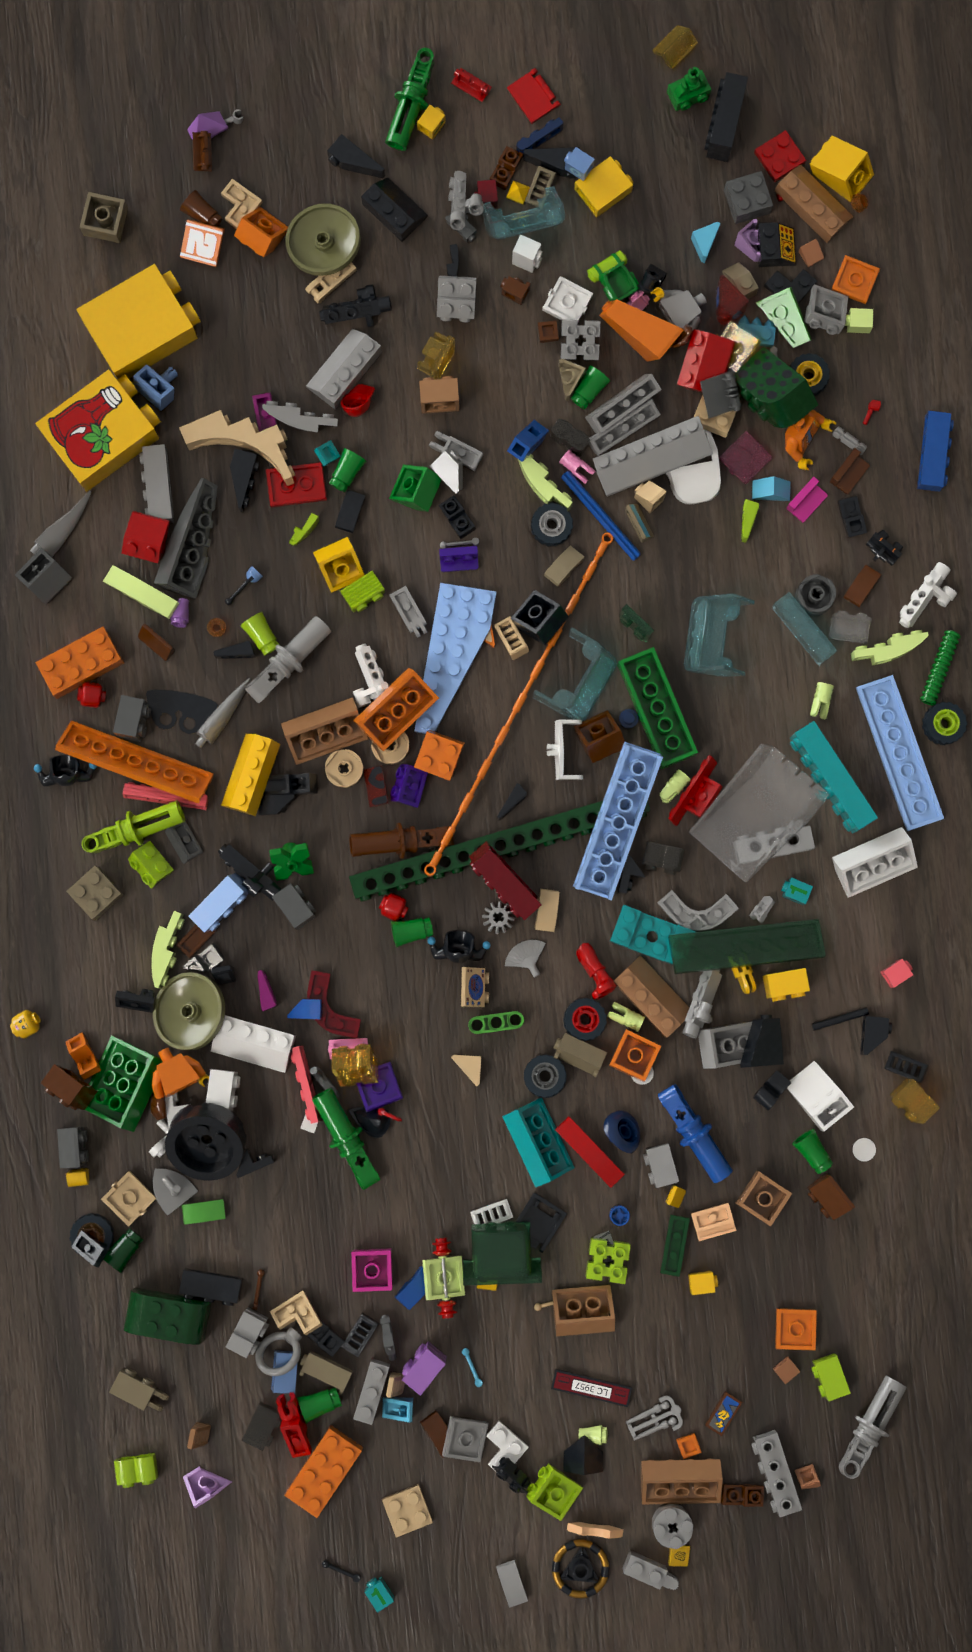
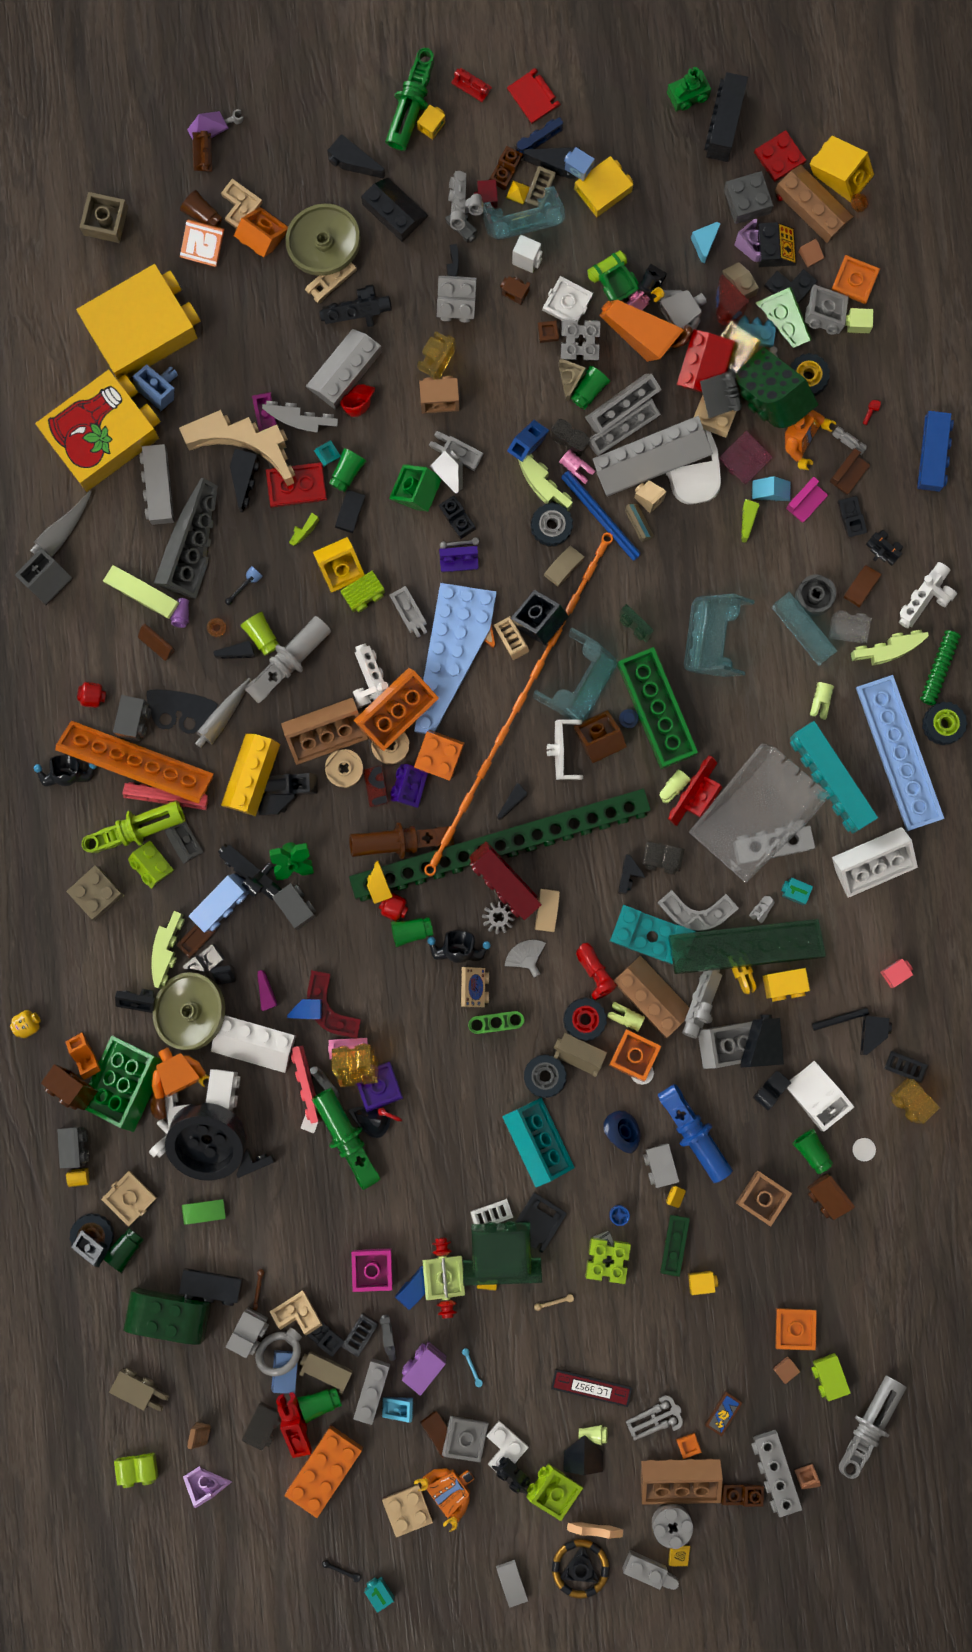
orange brick [35,627,124,699] -> none
red slope [121,511,170,563] -> none
light grey shield [153,1168,198,1216] -> none
tan slope [386,1372,405,1398] -> none
tan slope [451,1055,481,1086] -> none
medium nougat slope [552,1285,615,1336] -> none
red slope [555,1116,625,1188] -> none
light blue tile [573,741,663,901] -> none
clear yellow panel [652,25,698,69] -> none
light nougat plate [691,1203,737,1241] -> none
none -> yellow slope [367,861,392,904]
none -> orange torso [414,1468,474,1532]

